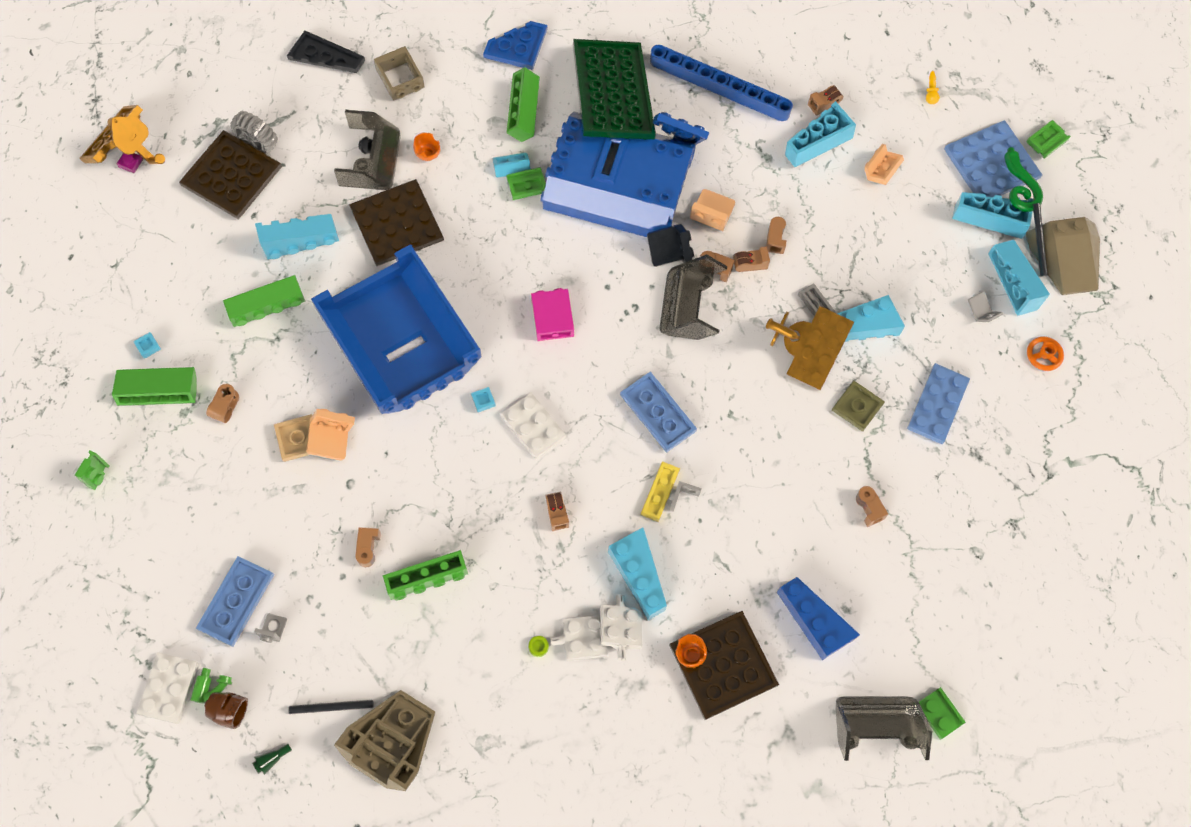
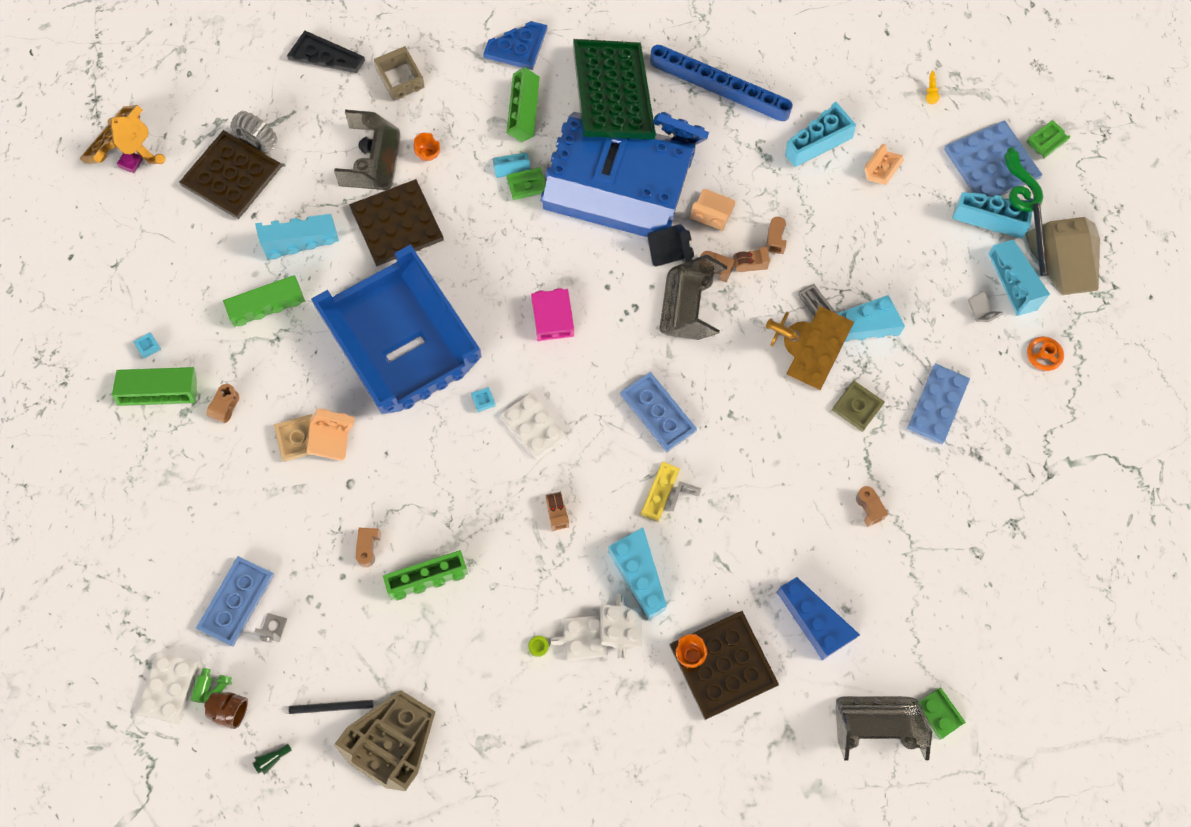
bright green plate [74,450,110,490] -> none
medium nougat leg [808,85,844,116] -> none

